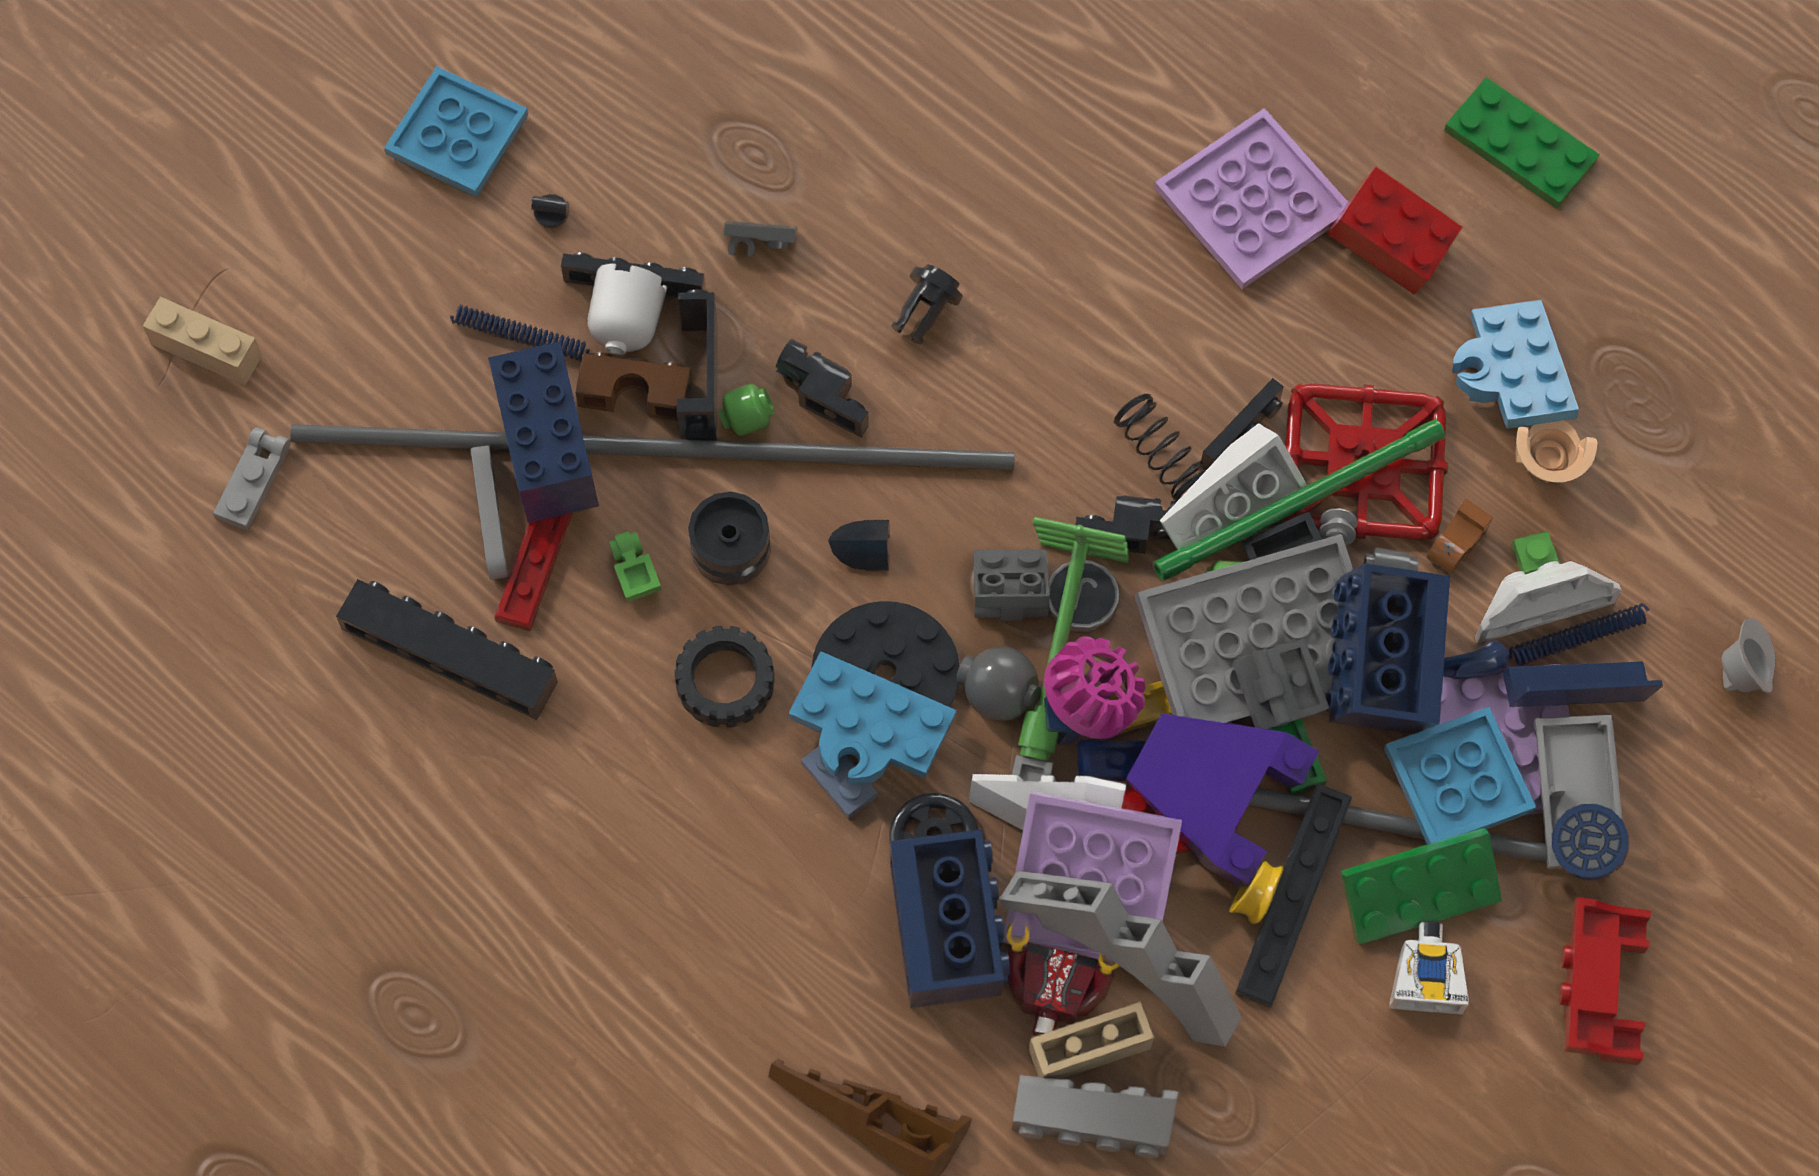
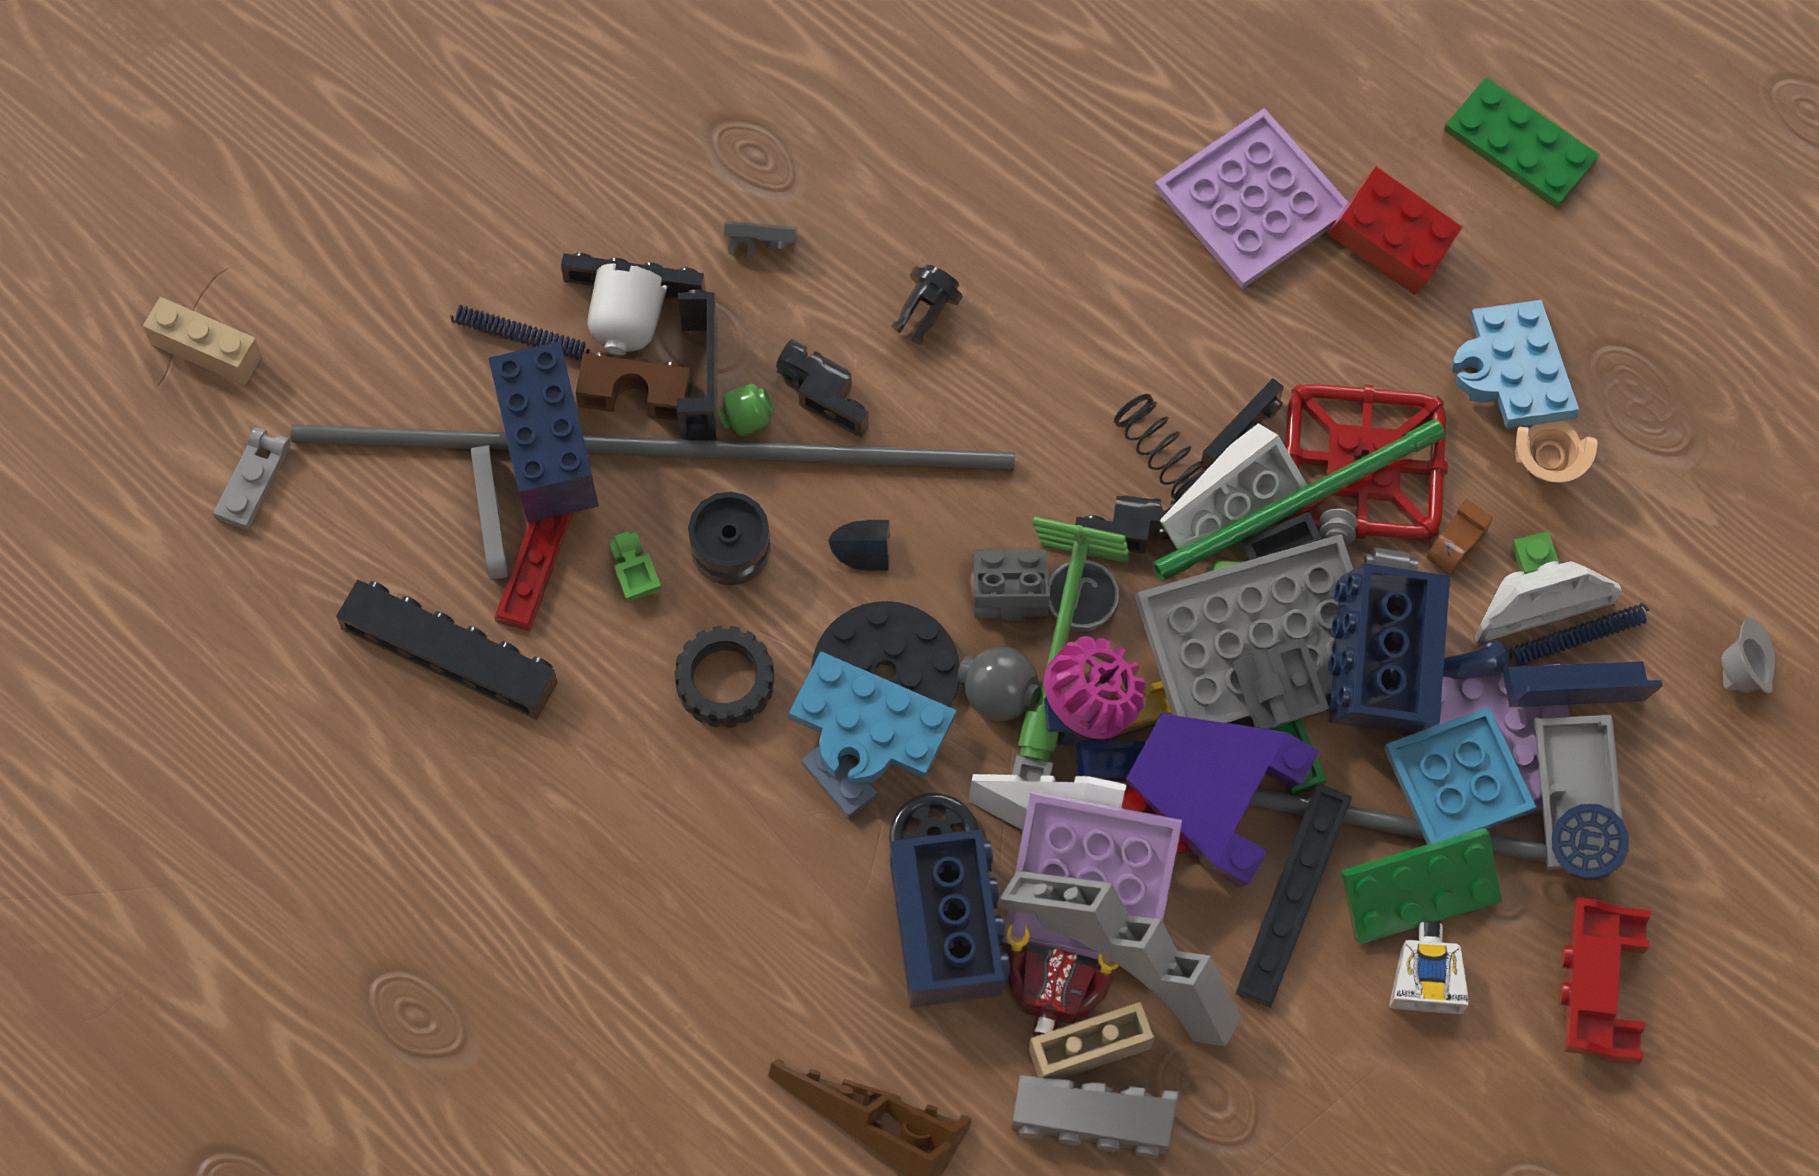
dark azure plate [384,66,529,197] -> none
black plate [531,194,569,228] -> none
yellow piece [1229,859,1284,924] -> none

